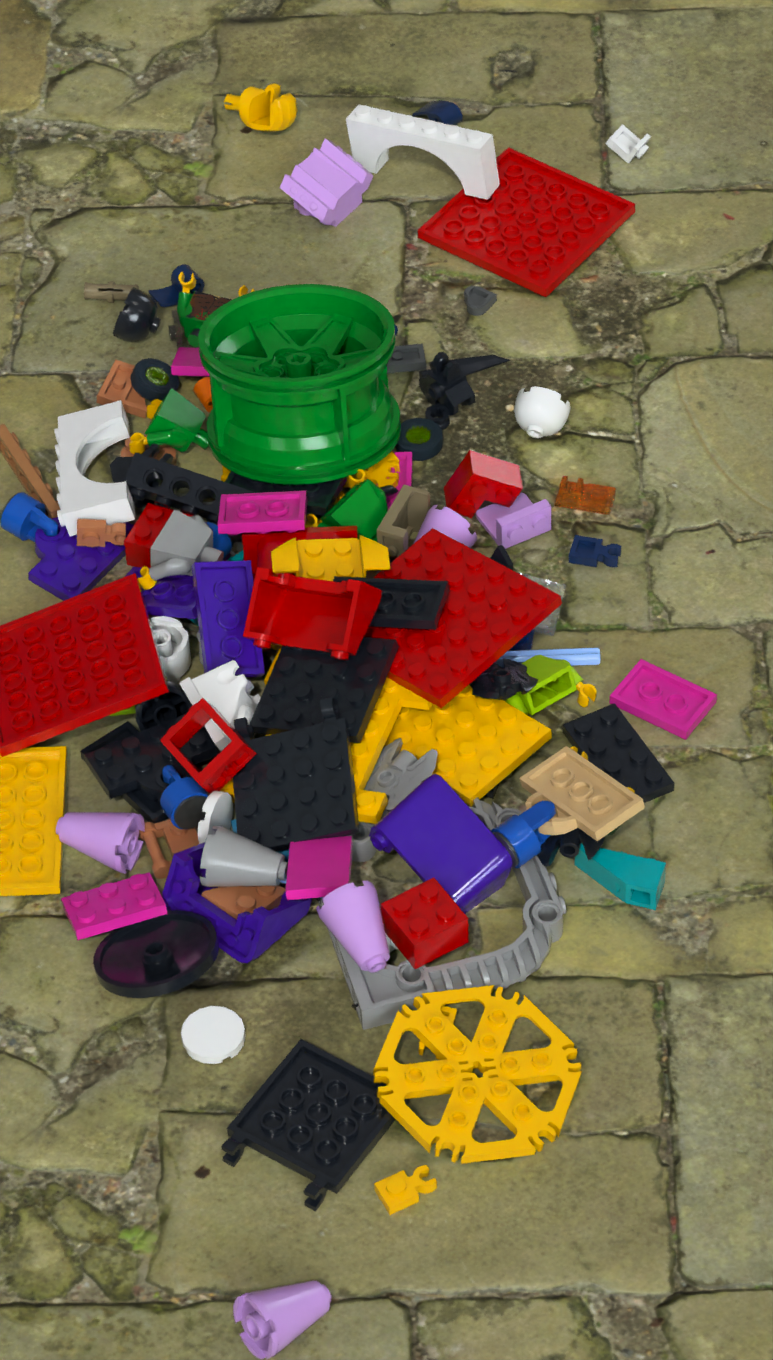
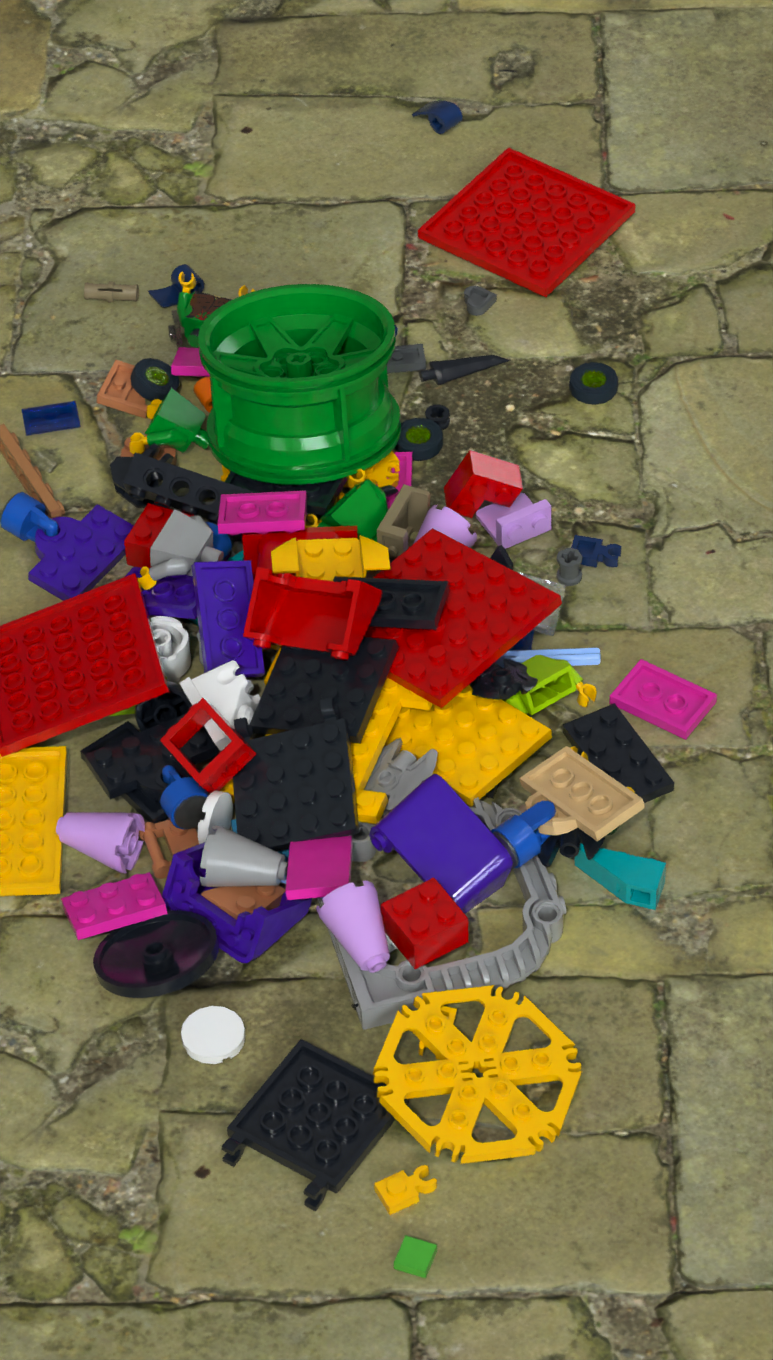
white arch [54,400,135,536] -> none
nougat plate [77,519,126,547] -> none
black cylinder [113,287,161,342] -> none
yellow piece [224,83,297,132] -> none
lavender cone [233,1280,331,1359] -> none
lavender slope [280,139,374,227] -> none
white arch [346,104,500,200] -> none
black hinge [419,352,475,415] -> none
white cylinder [514,387,571,438] -> none
clear orange plate [555,476,616,515] -> none
white bracket [605,124,651,164] -> none
none -> clear blue plate [21,401,80,436]
none -> bright green tile [394,1235,437,1278]
none -> dark grey bush [557,548,582,586]
none -> black bush [569,362,618,405]

